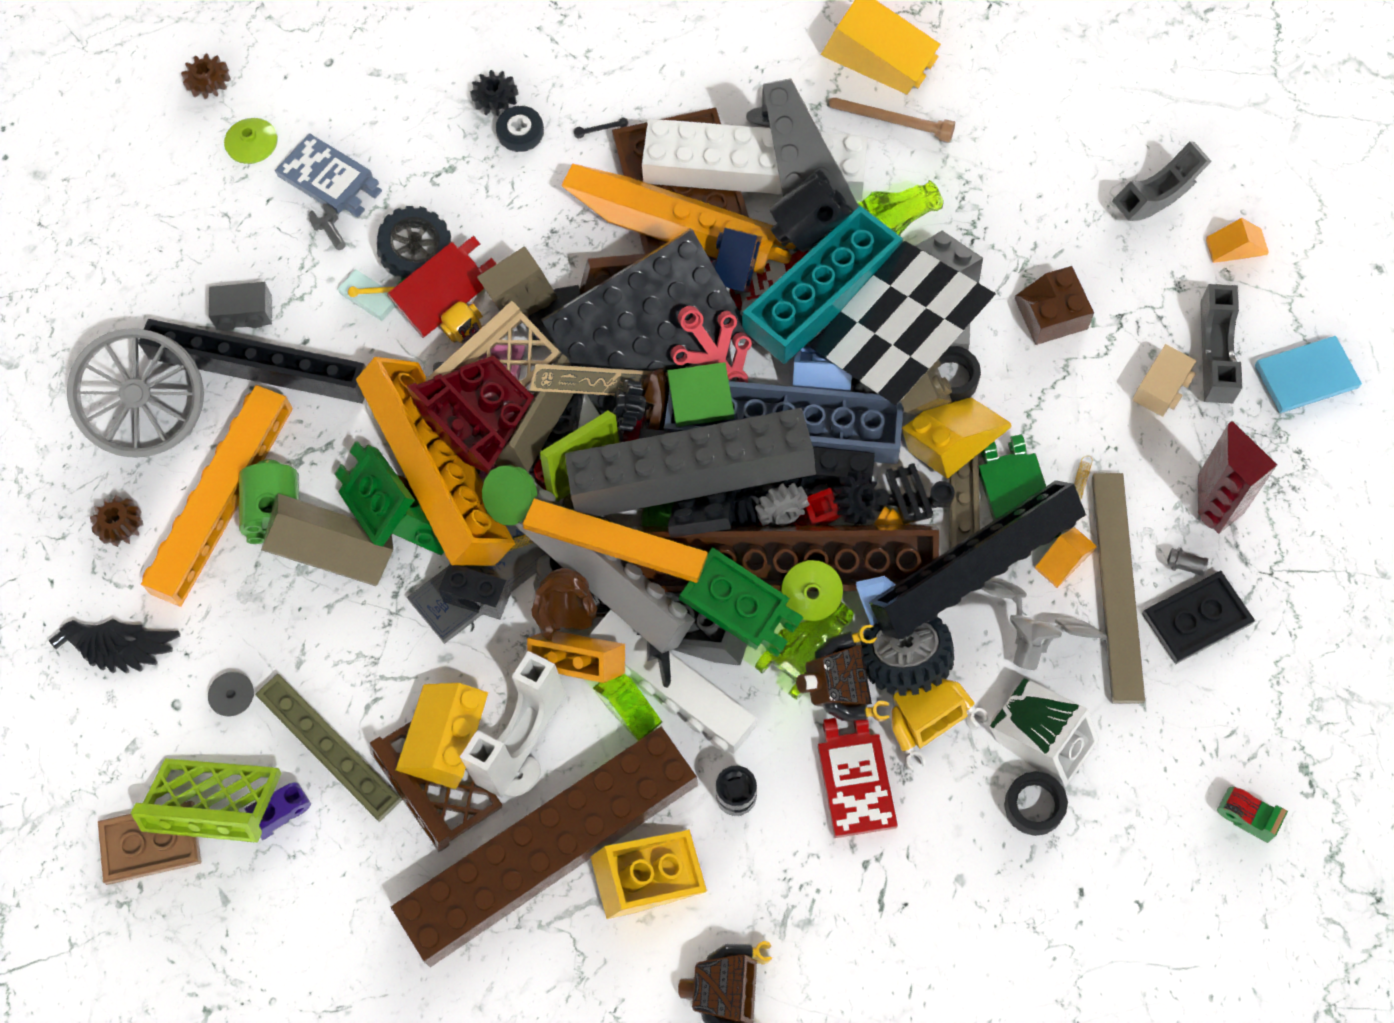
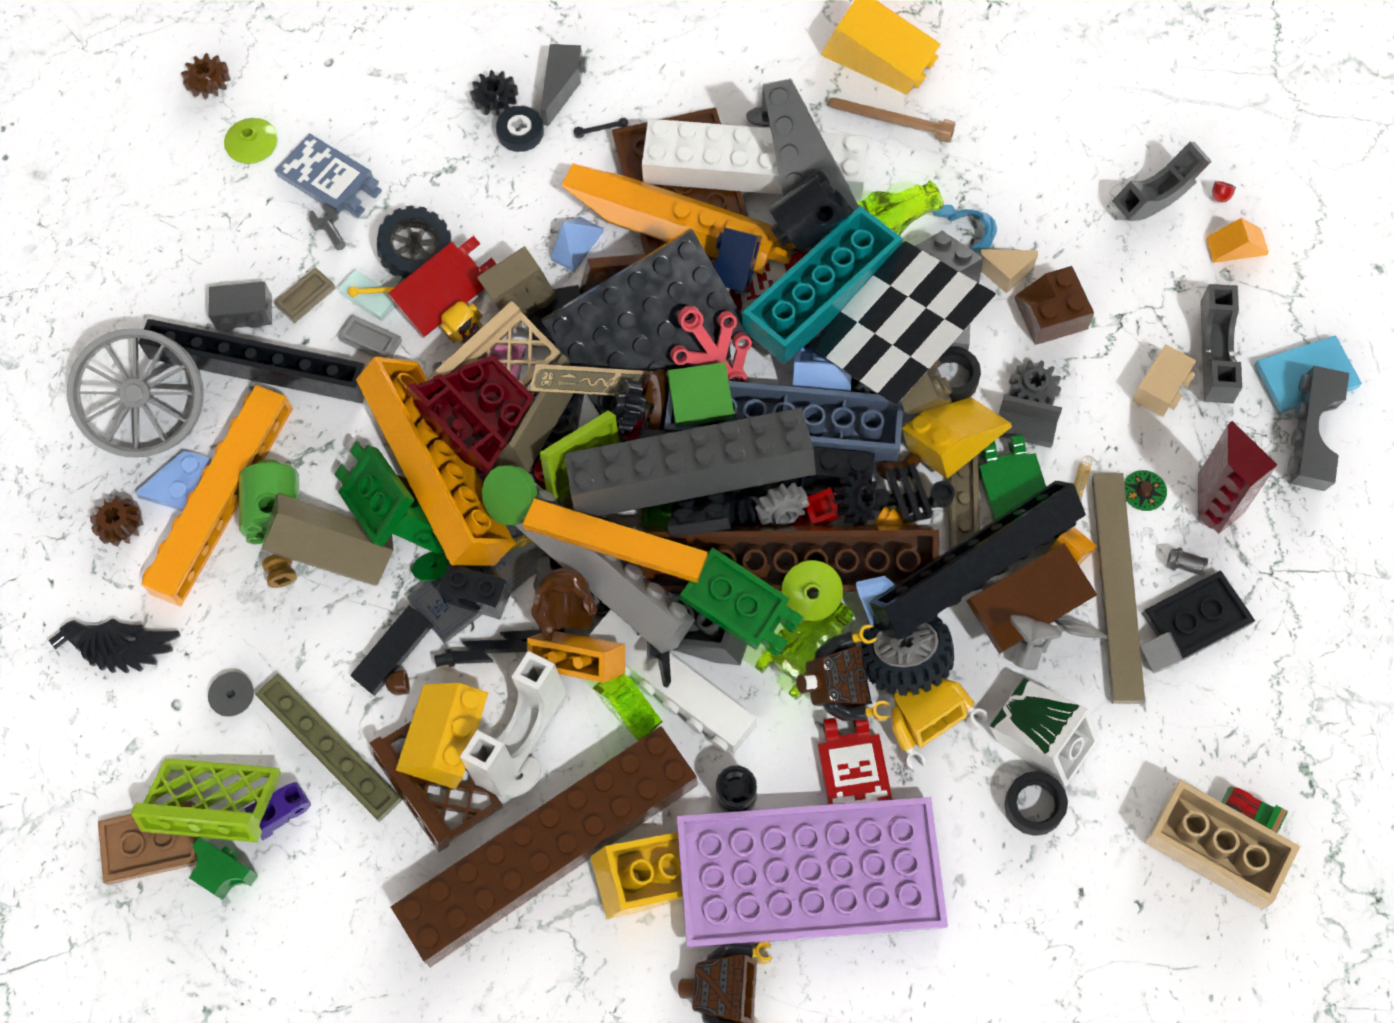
none -> light blue wing [136,450,212,511]
none -> green brick [189,837,258,900]
none -> pearl gold wheel [262,554,297,588]
none -> dark tan tile [274,267,336,324]
none -> light grey tile [338,315,402,359]
none -> black tile [350,605,434,696]
none -> reddish brown hinge [386,670,410,696]
none -> green piece [412,552,450,581]
none -> black piece [434,628,565,668]
none -> dark grey slope [541,44,587,126]
none -> light blue slope [551,217,604,272]
none -> lavender plate [677,797,948,949]
none -> reddish brown arm [877,452,921,481]
none -> dark azure helmet [932,205,997,254]
none -> reddish brown tile [966,543,1097,654]
none -> tan slope [980,249,1038,293]
none -> dark grey panel [998,395,1062,448]
none -> dark grey gear [1009,360,1061,405]
none -> piece [1124,470,1167,511]
none -> light grey tile [1140,632,1184,673]
none -> tan brick [1144,780,1301,910]
none -> red hinge [1211,180,1236,203]
none -> dark grey arch [1287,366,1349,491]

